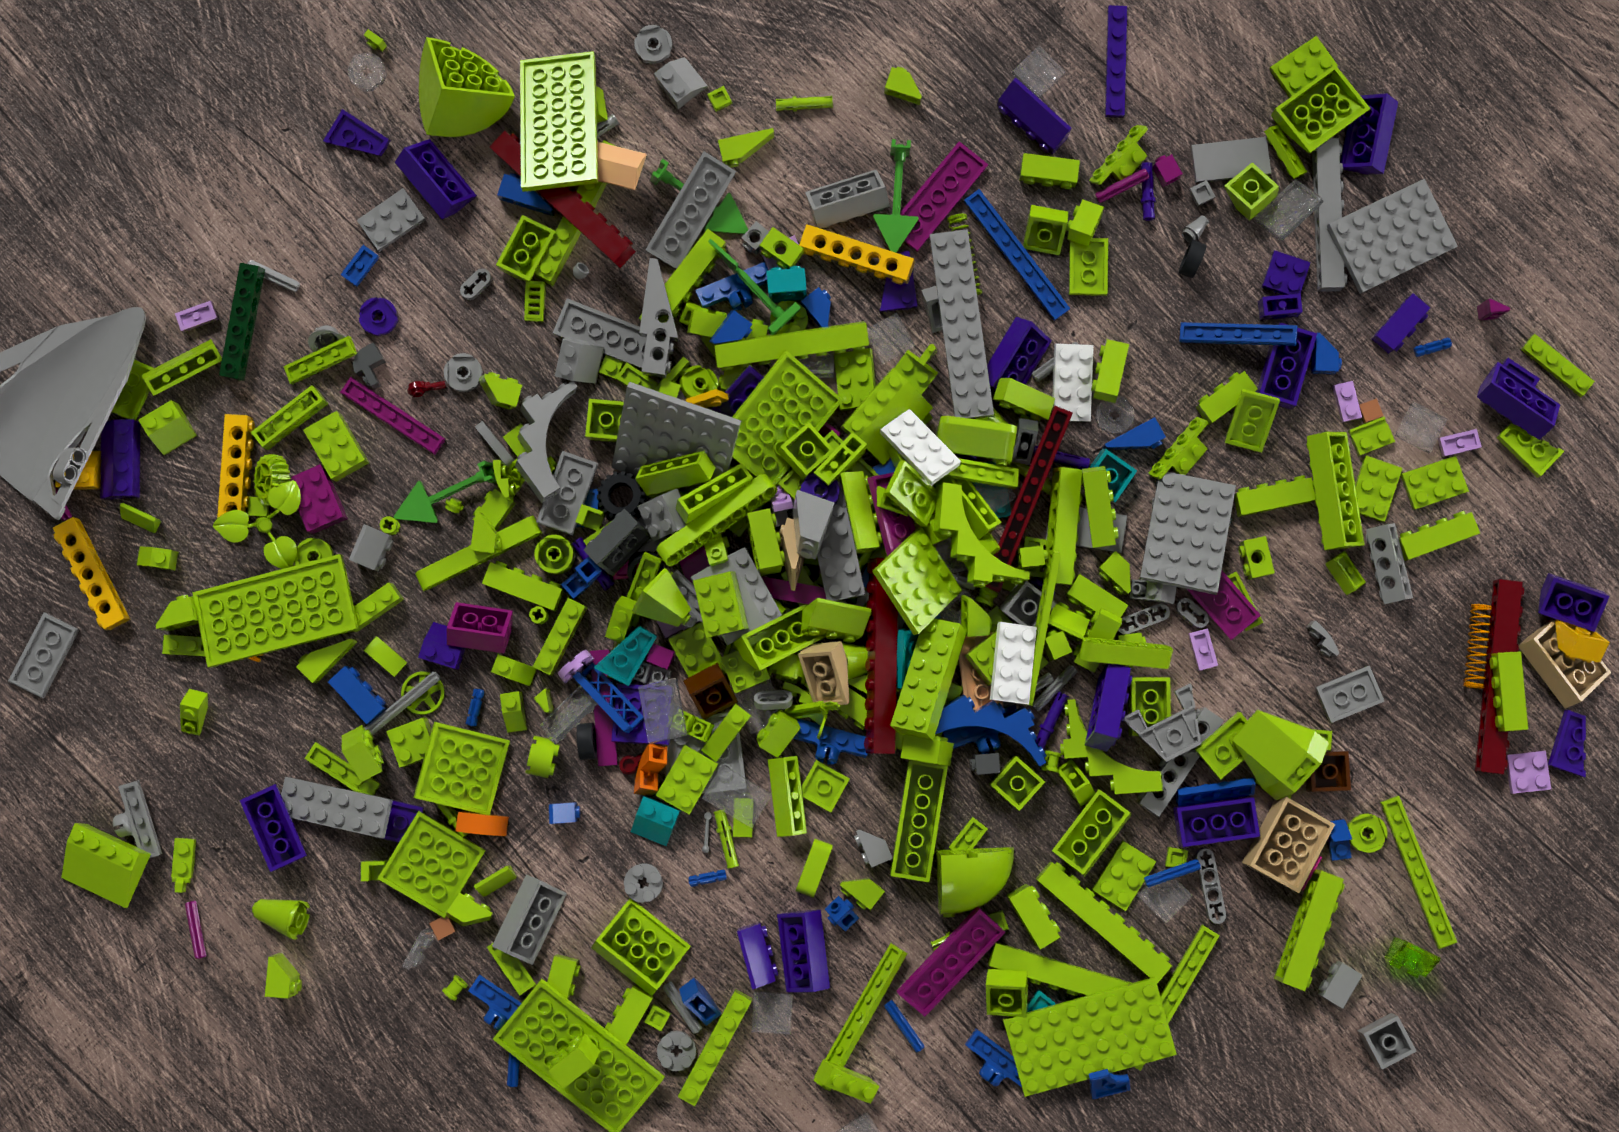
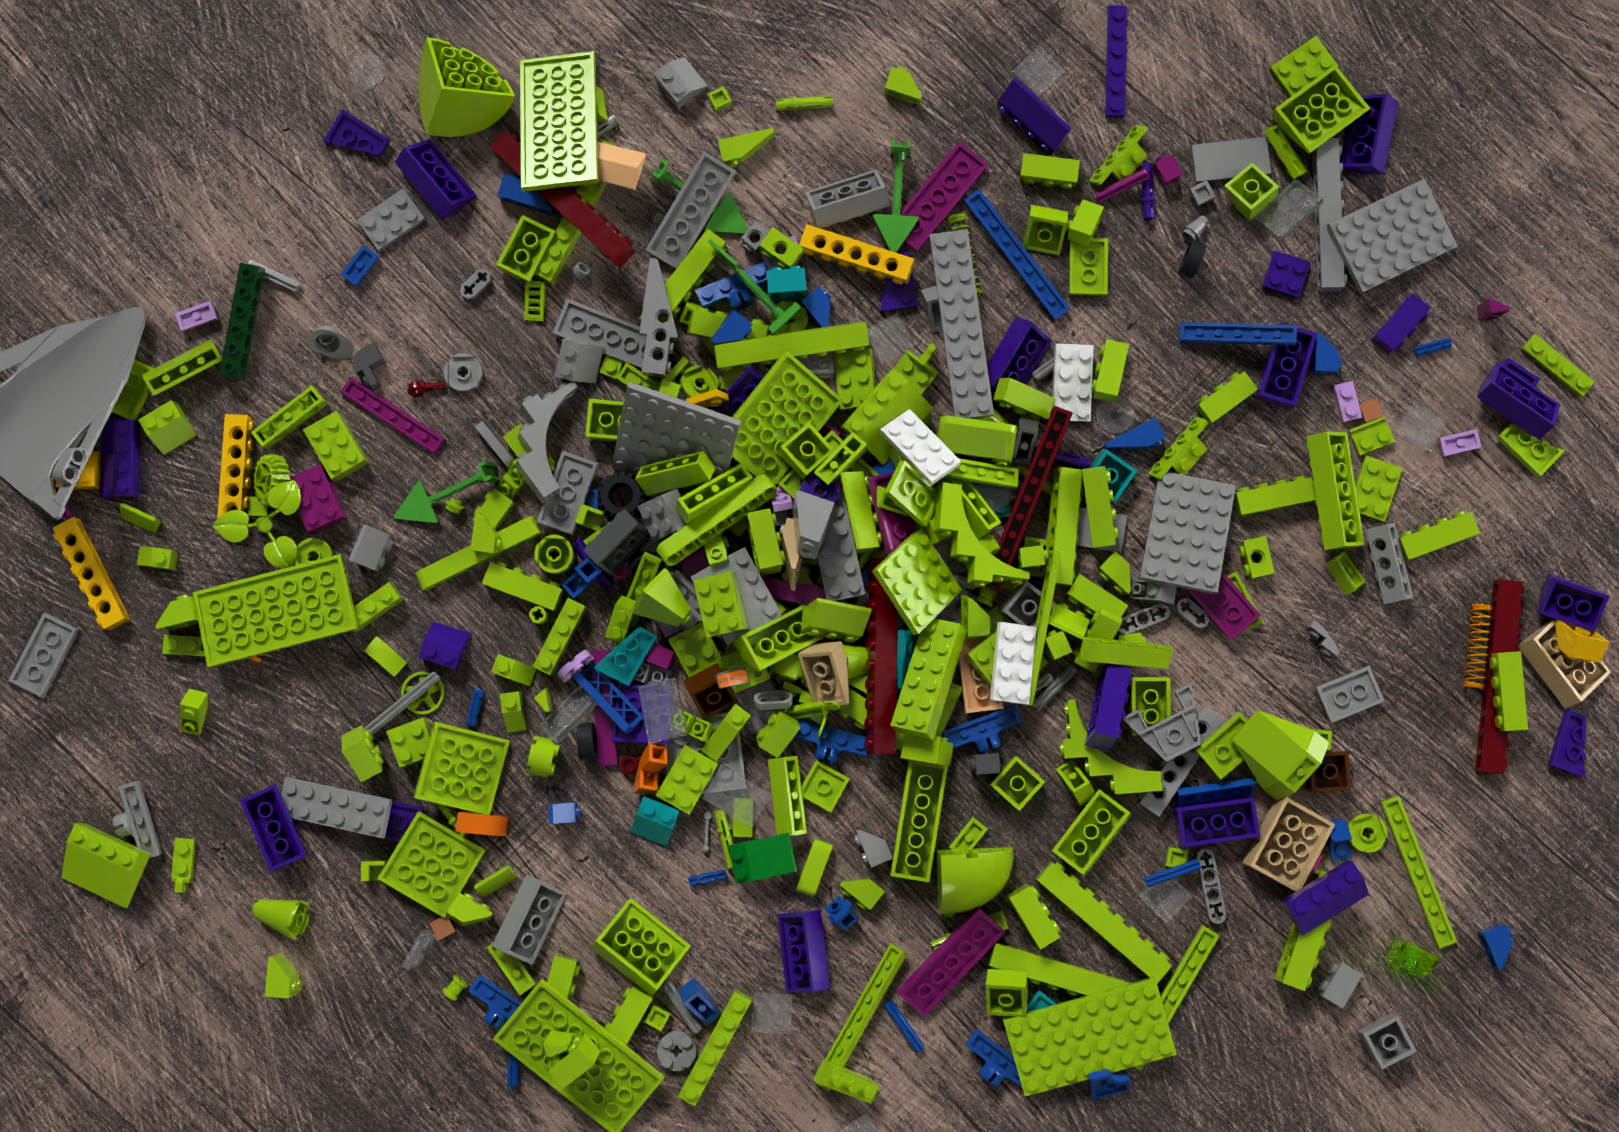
magenta axle [185,901,206,959] -> none
lime tile [283,336,357,384] -> none
lime slope [296,639,357,683] -> none
lime plate [304,742,381,795] -> none
blue brick [328,666,387,724] -> none
dark purple plate [359,297,398,336] -> none
lime plate [364,29,387,52] -> none
lime bush [380,516,401,535] -> none
magenta brick [447,602,513,653] -> none
lime slope [479,372,522,410] -> none
lime slope [493,460,516,501] -> none
light grey plate [624,863,663,903] -> none
light grey plate [634,25,672,64] -> none
dark purple slope [737,922,778,990] -> none
blue arch [935,694,1046,766] -> none
dark purple pin [1035,692,1069,749] -> none
lime bush [1041,750,1061,773] -> none
lime plate [1092,840,1156,911] -> none
lavender plate [1188,628,1218,671] -> none
lime plate [1225,389,1280,453] -> none
dark purple brick [1258,293,1303,320] -> none
lime plate [1400,456,1469,510] -> none
lavender plate [1506,751,1551,794] -> none
none -> lime slope [543,1031,574,1057]
none -> sticker [715,667,750,689]
none -> green slope [728,833,797,884]
none -> dark purple slope [1280,860,1369,936]
none -> blue slope [1478,923,1513,970]

